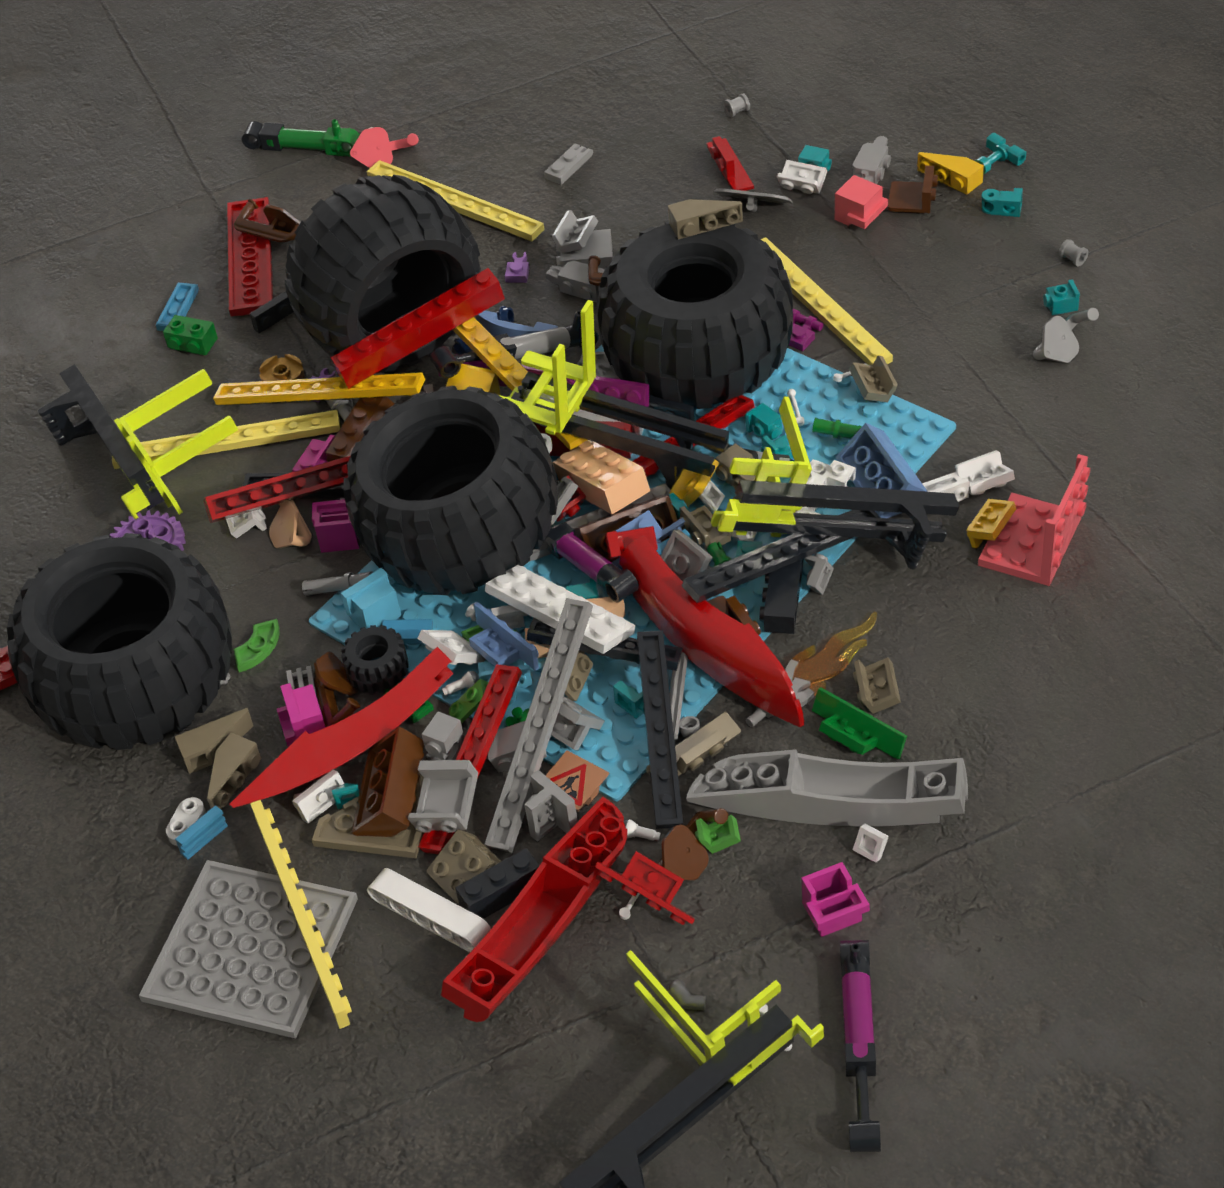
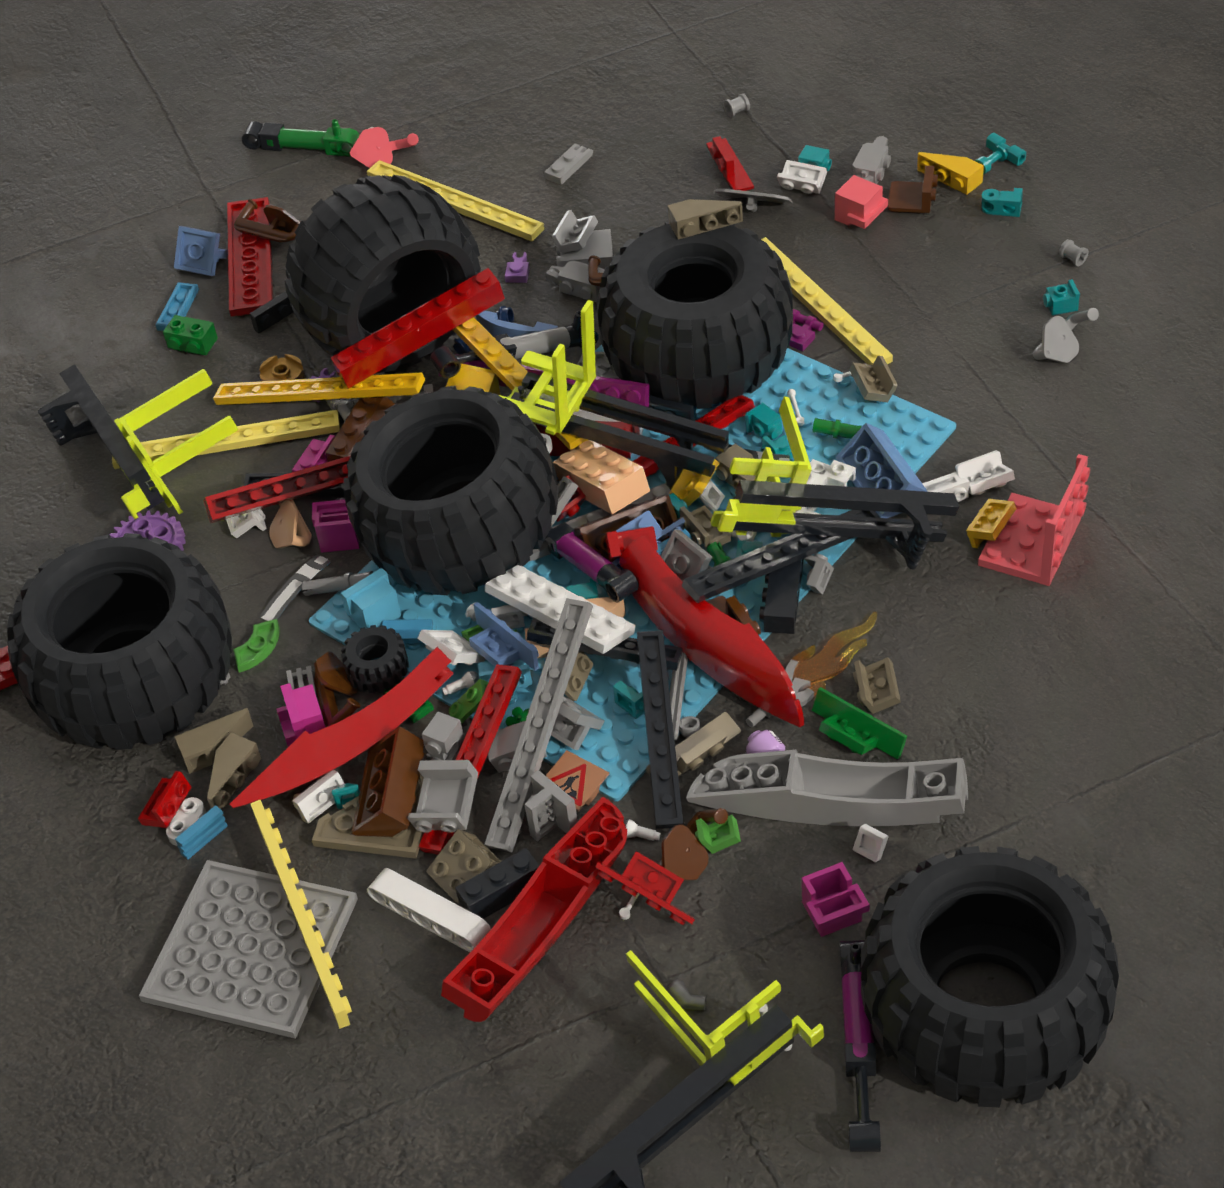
none -> red bracket [138,771,191,828]
none -> medium blue bracket [174,226,228,276]
none -> sticker [259,555,331,621]
none -> lavender head [746,730,785,754]
none -> black tyre [861,846,1119,1107]

